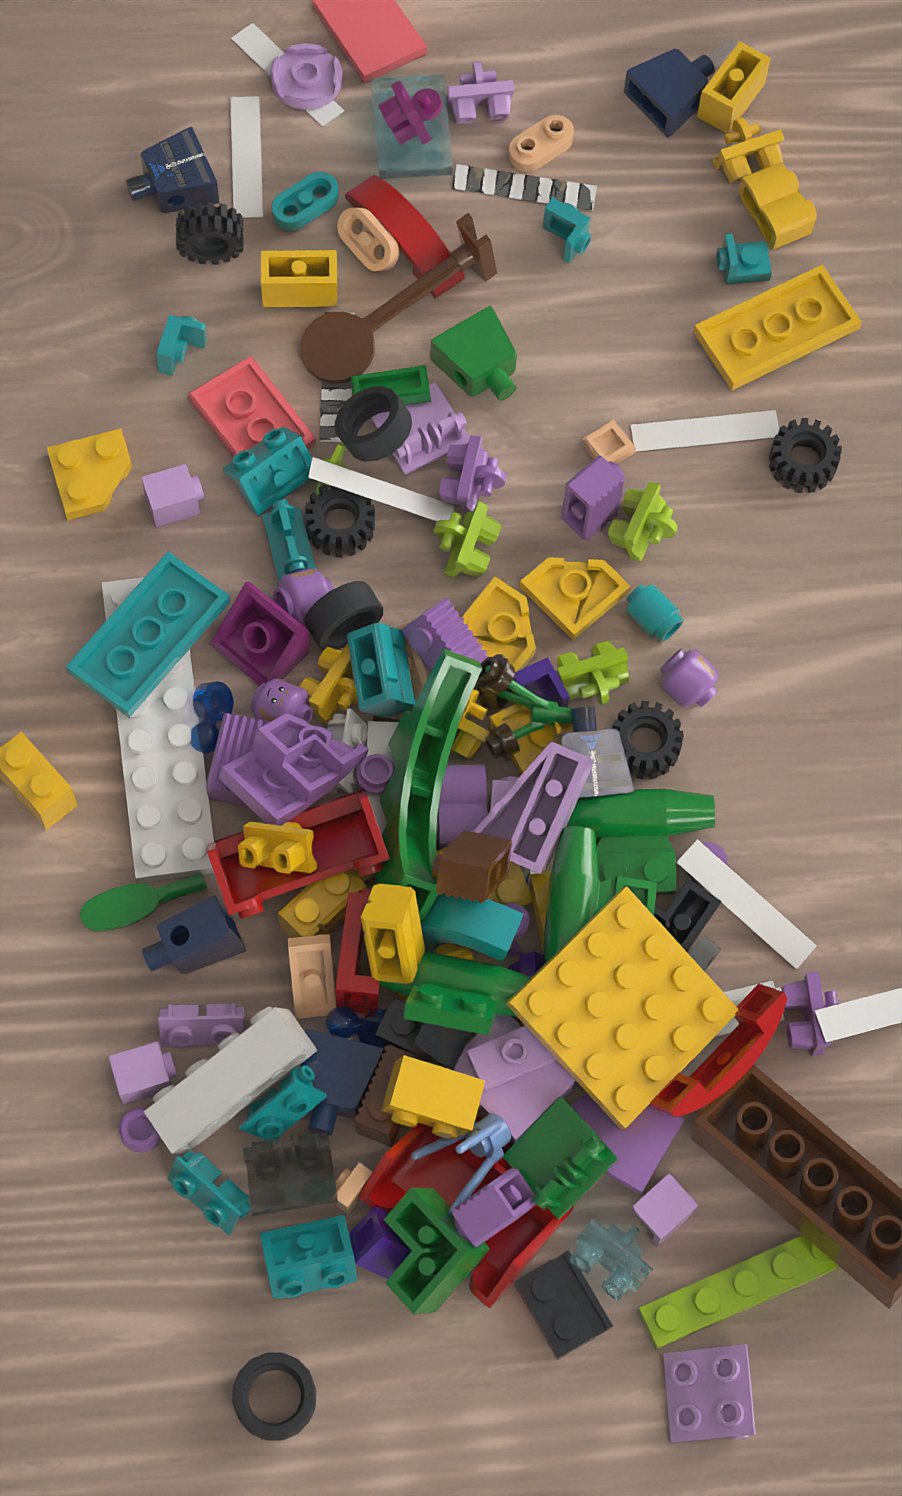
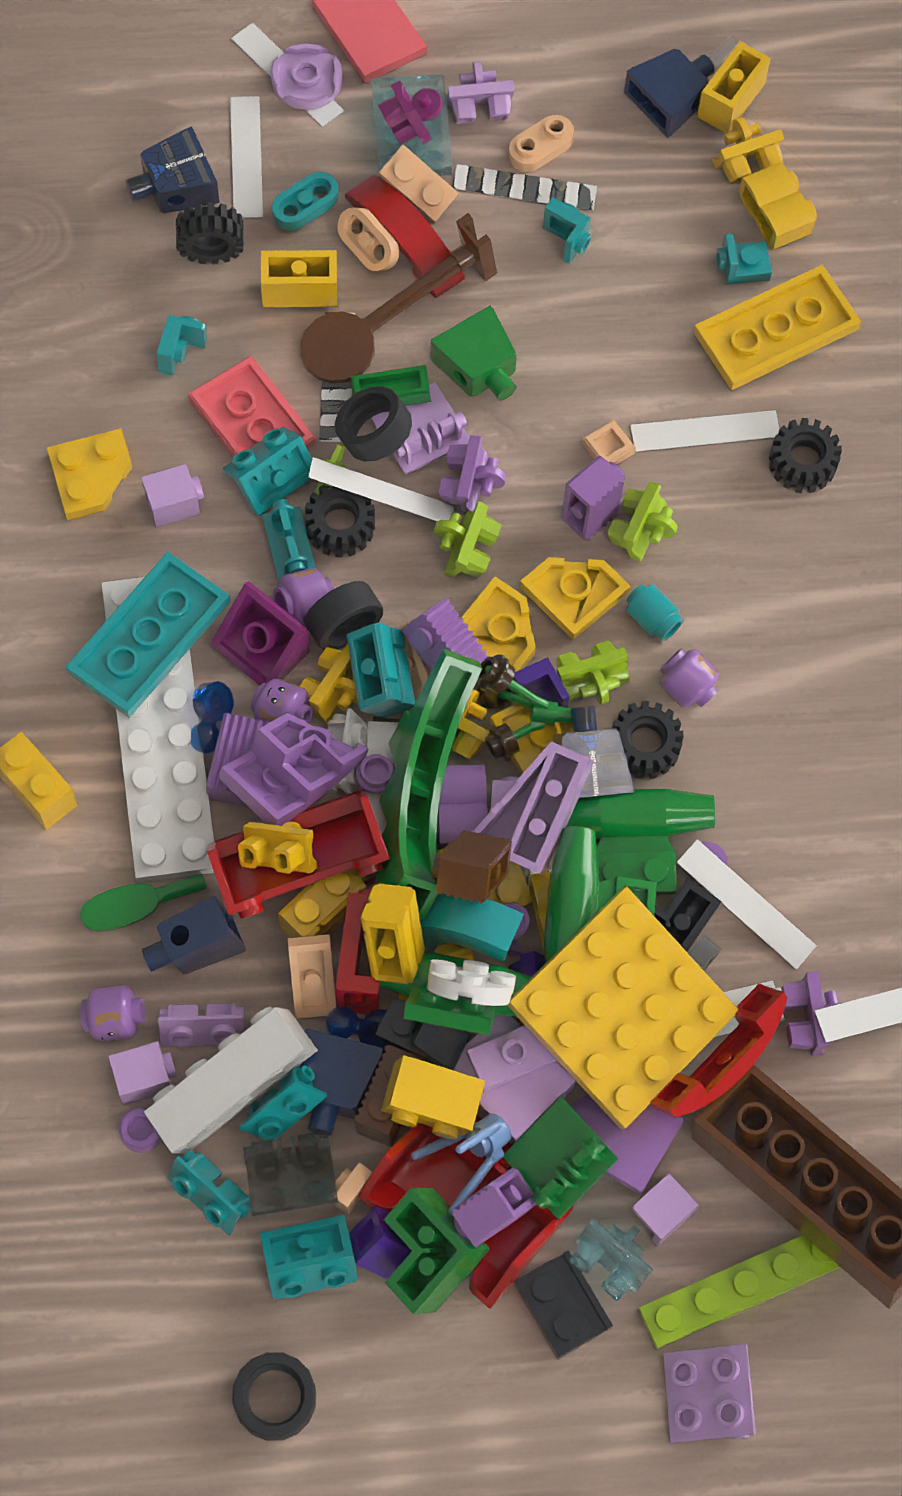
none -> medium lavender head [80,985,145,1042]
none -> light nougat plate [379,145,459,224]
none -> white plate [427,959,516,1006]

